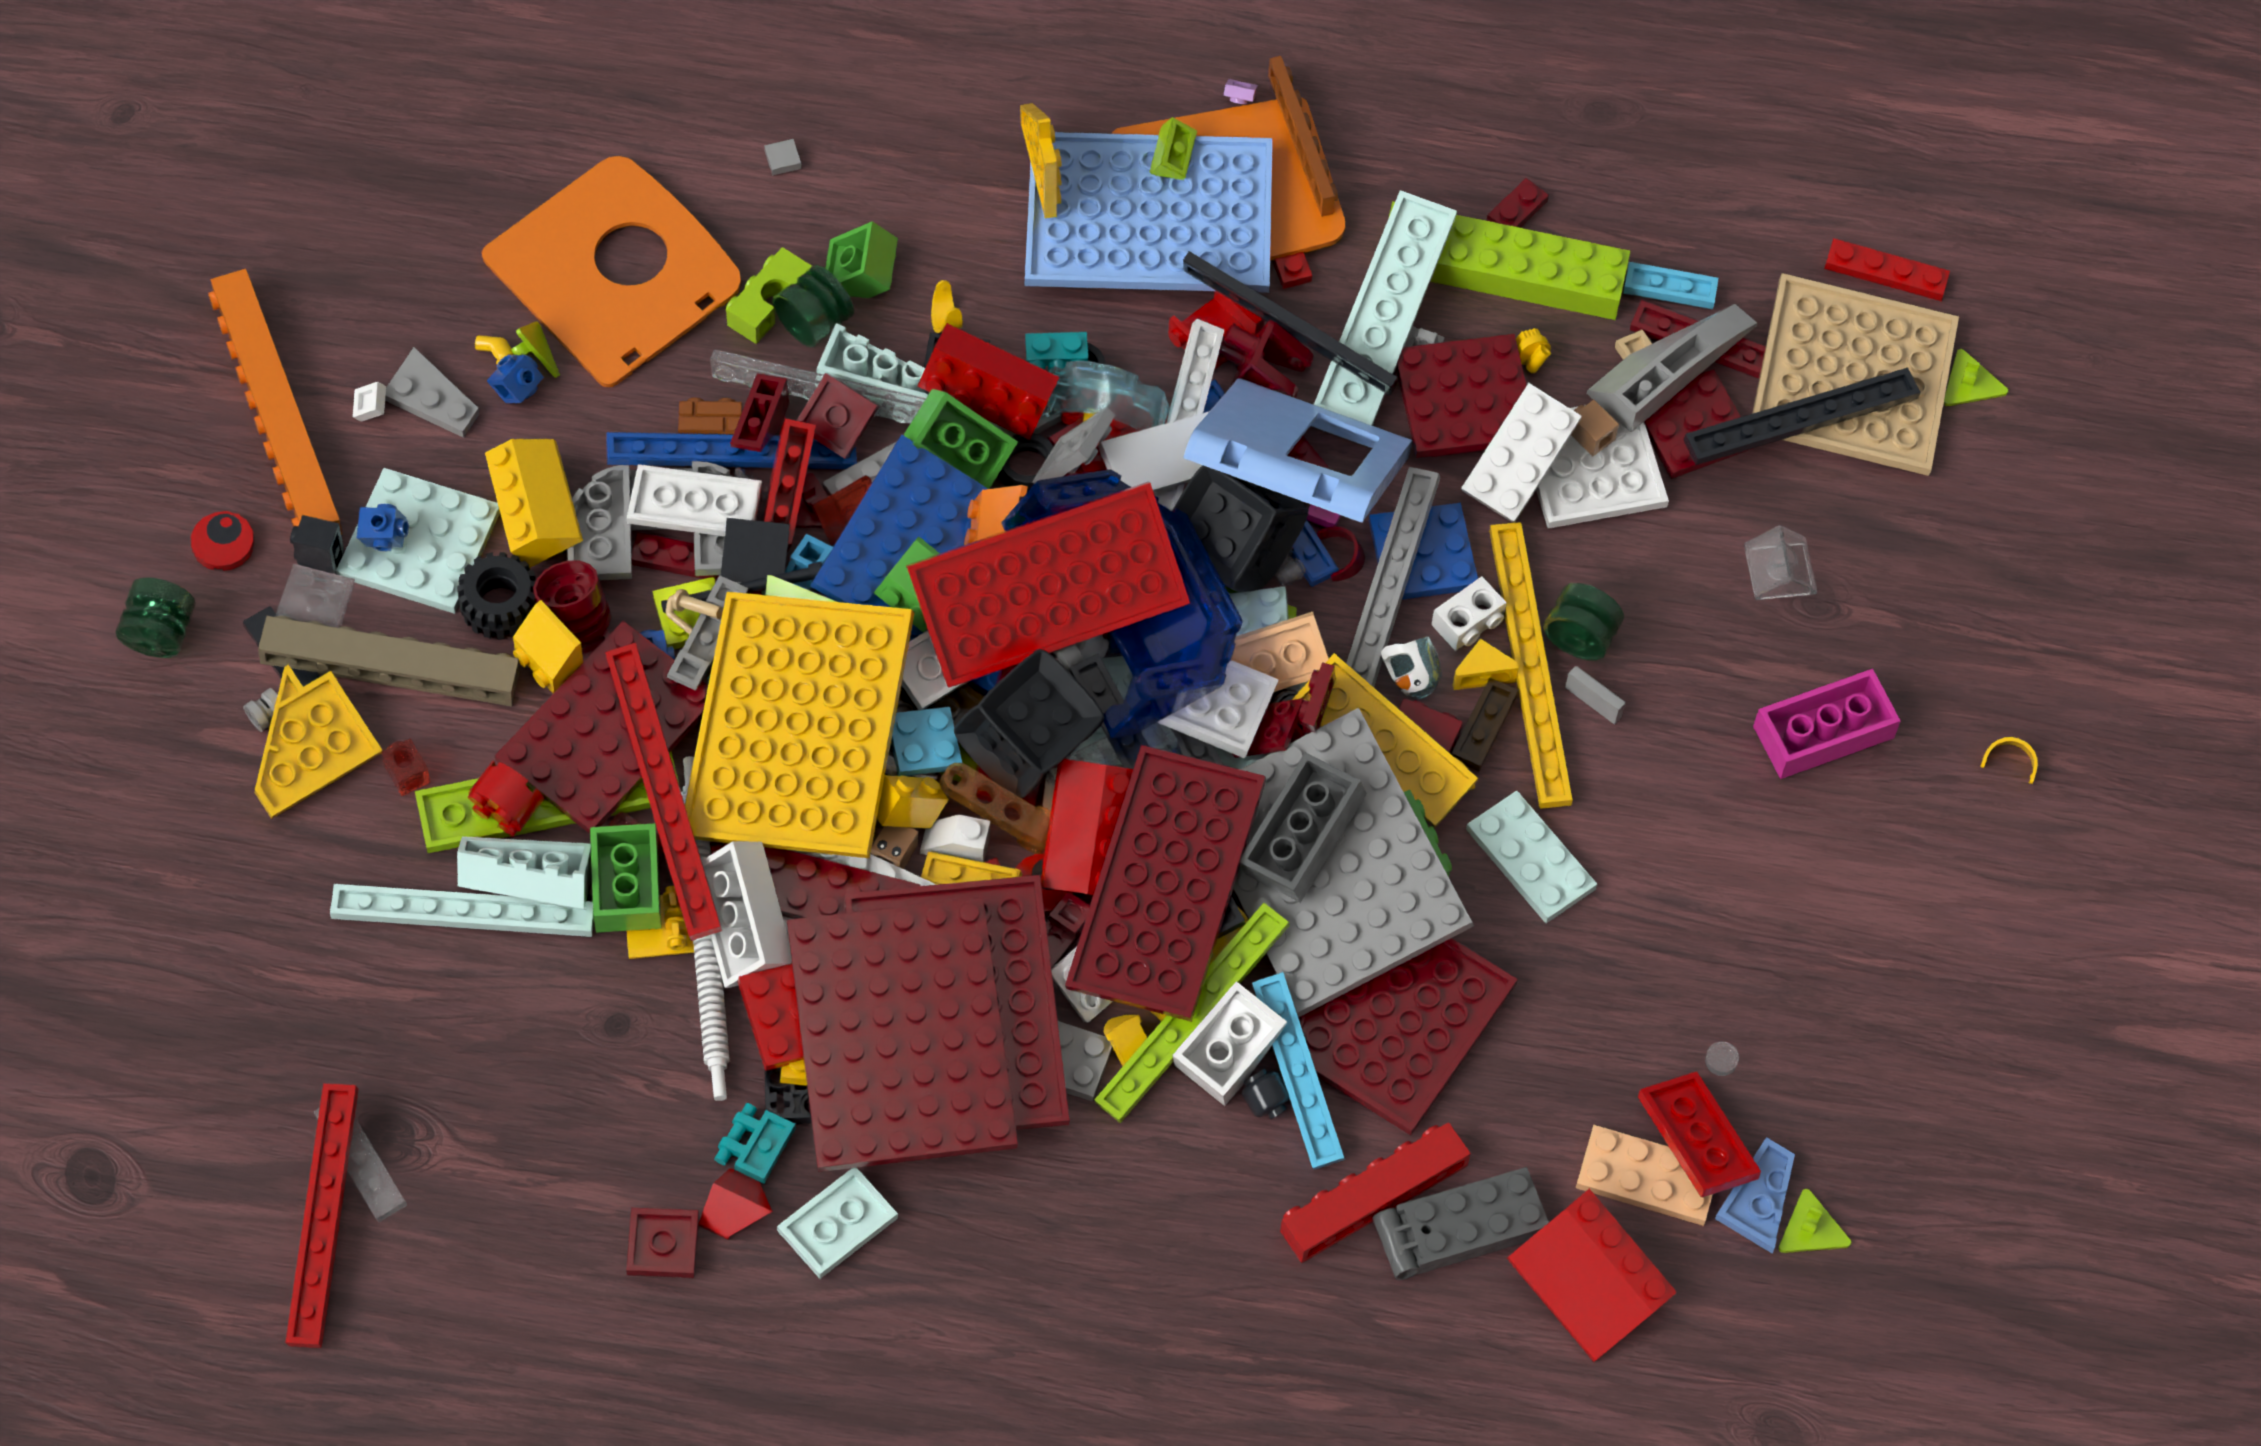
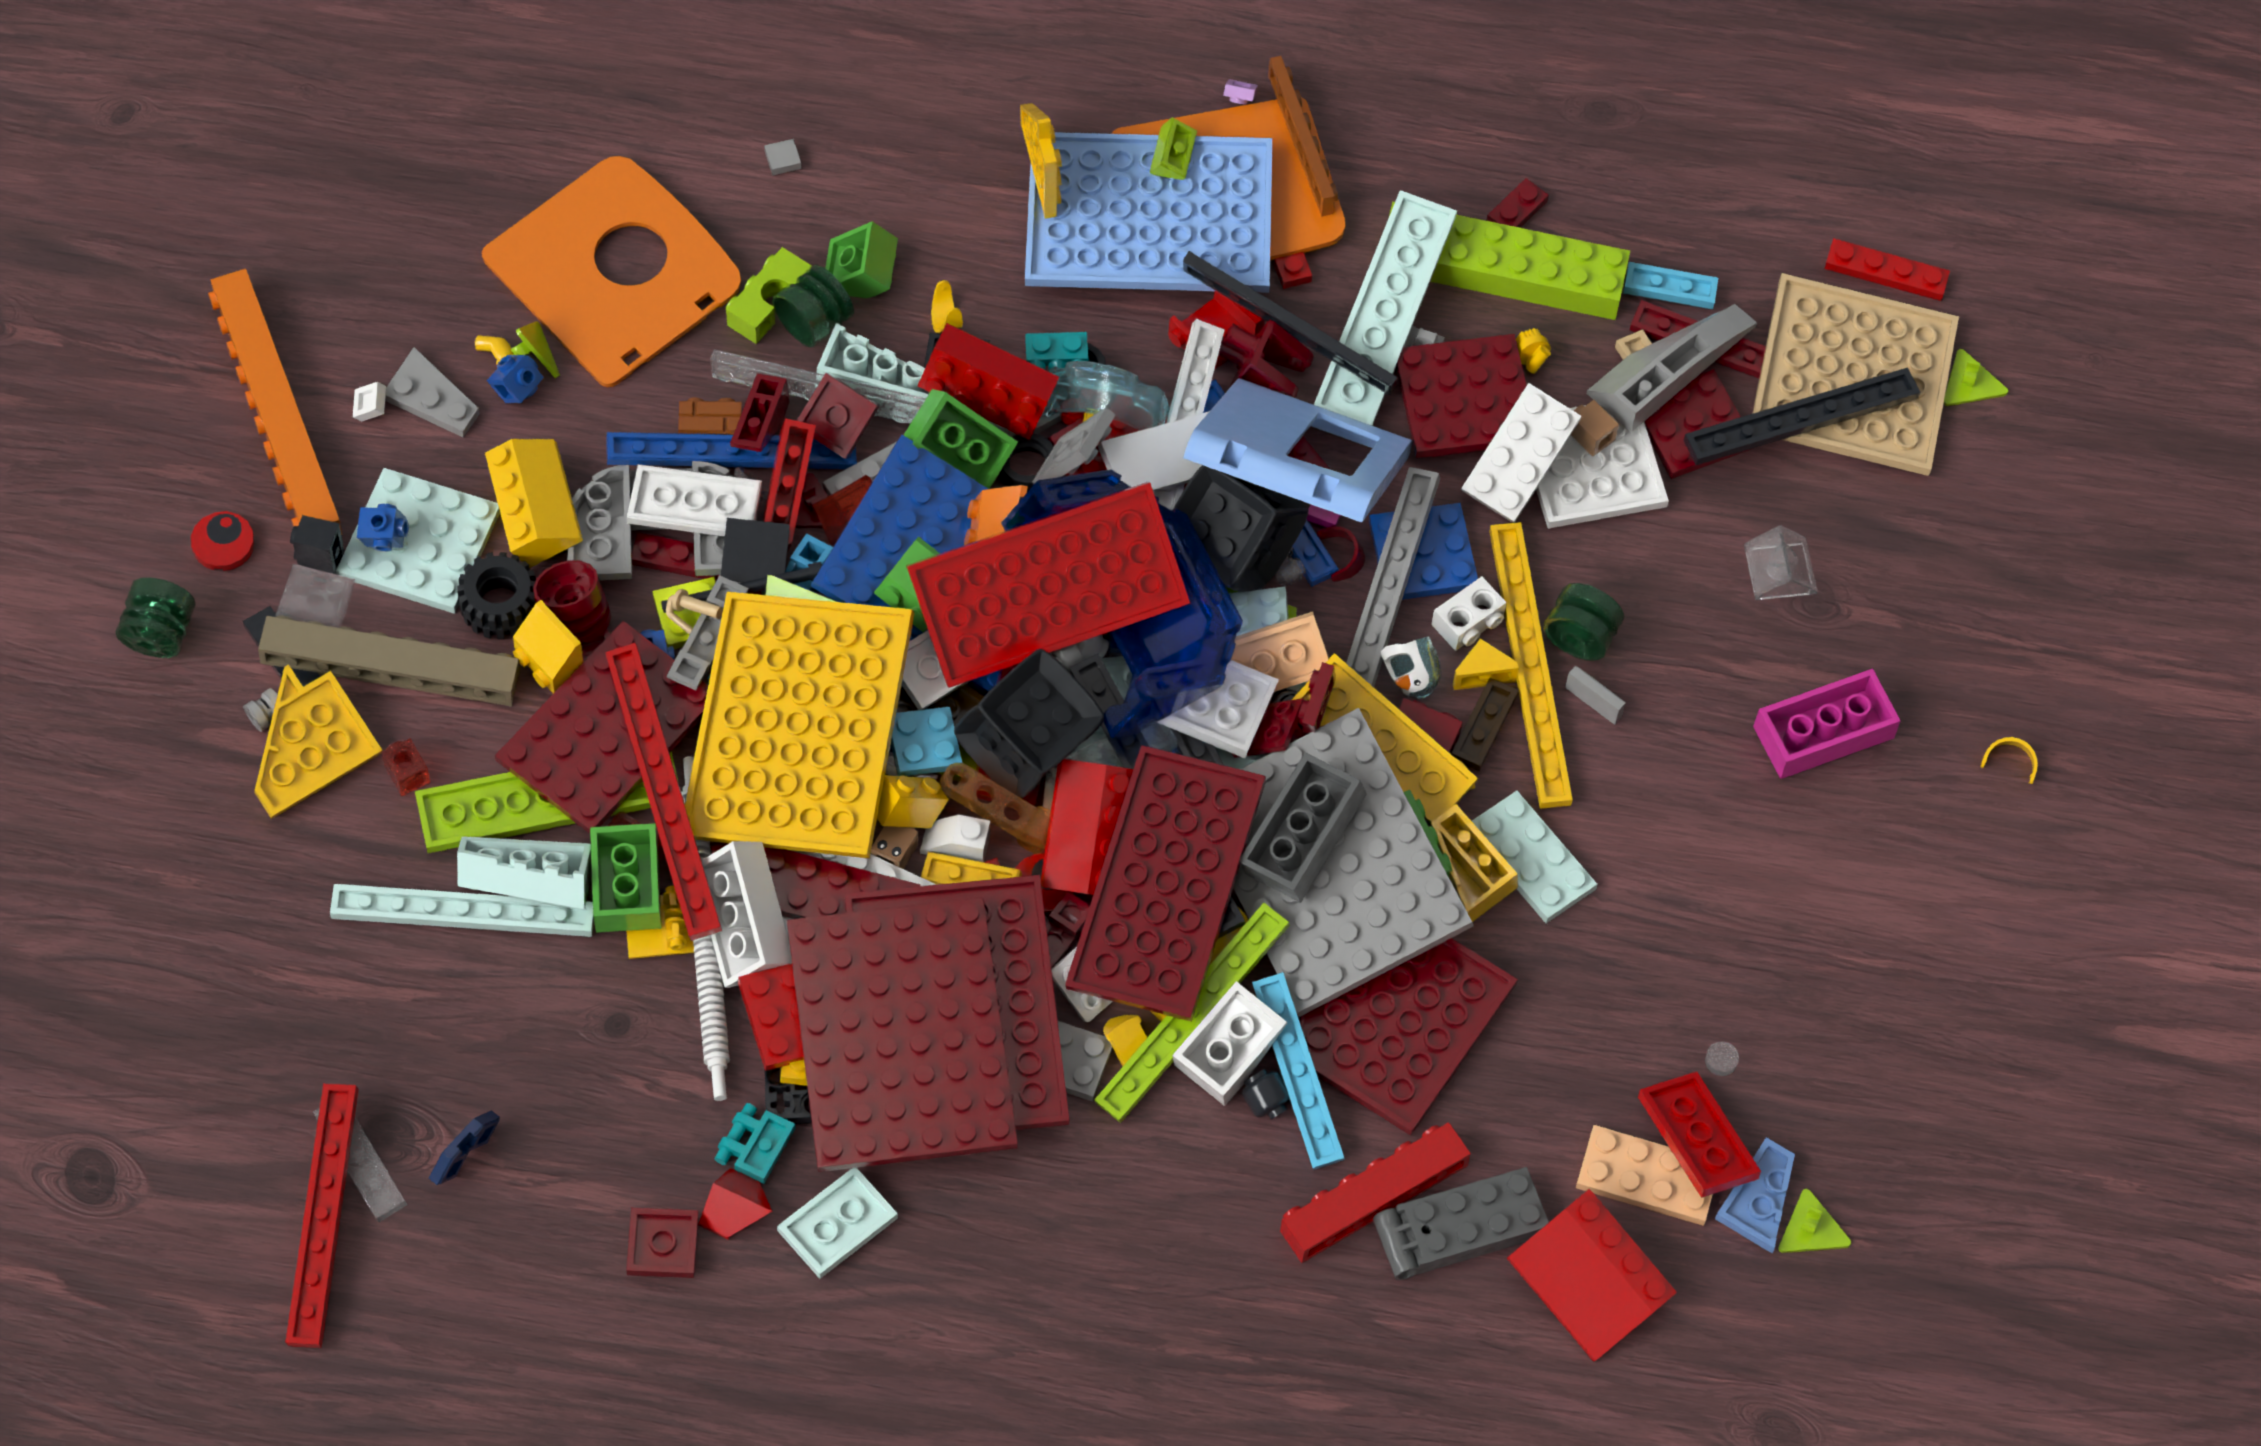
red brick [468,761,544,836] -> none
none -> dark blue tile [428,1110,500,1185]
none -> yellow wedge [1431,804,1518,922]

